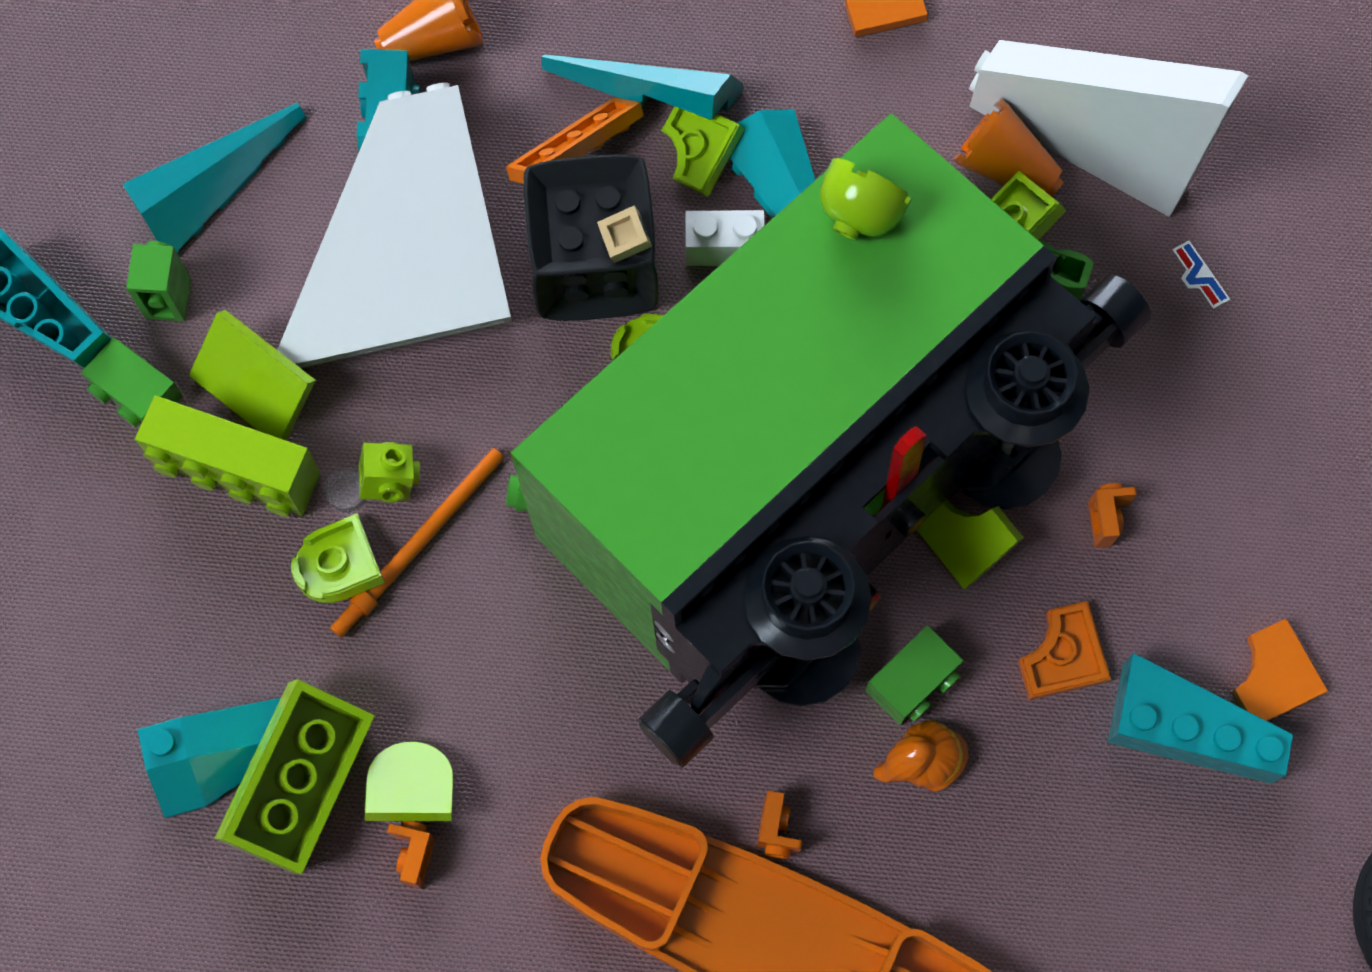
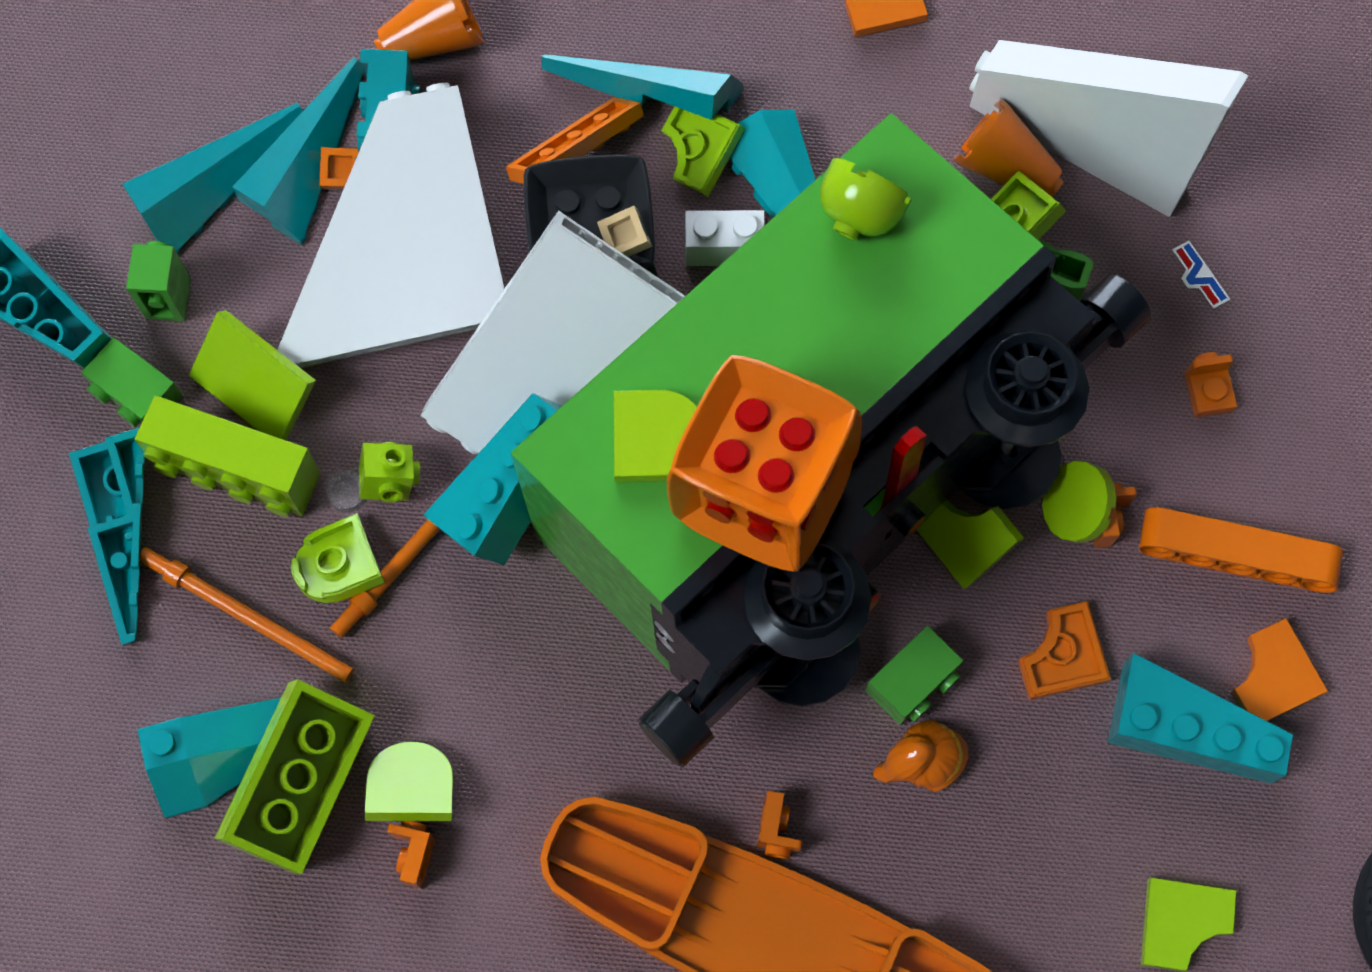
none -> teal wedge [69,427,145,646]
none -> orange bar [140,547,354,683]
none -> teal wedge [232,57,365,245]
none -> orange plate [319,147,359,190]
none -> white slope [420,210,685,455]
none -> teal wedge [424,393,562,565]
none -> lime tile [614,390,697,482]
none -> orange piece [666,355,862,572]
none -> lime tile [1042,461,1117,543]
none -> orange beam [1139,508,1344,593]
none -> lime tile [1140,878,1236,972]
none -> orange bracket [1184,352,1237,418]

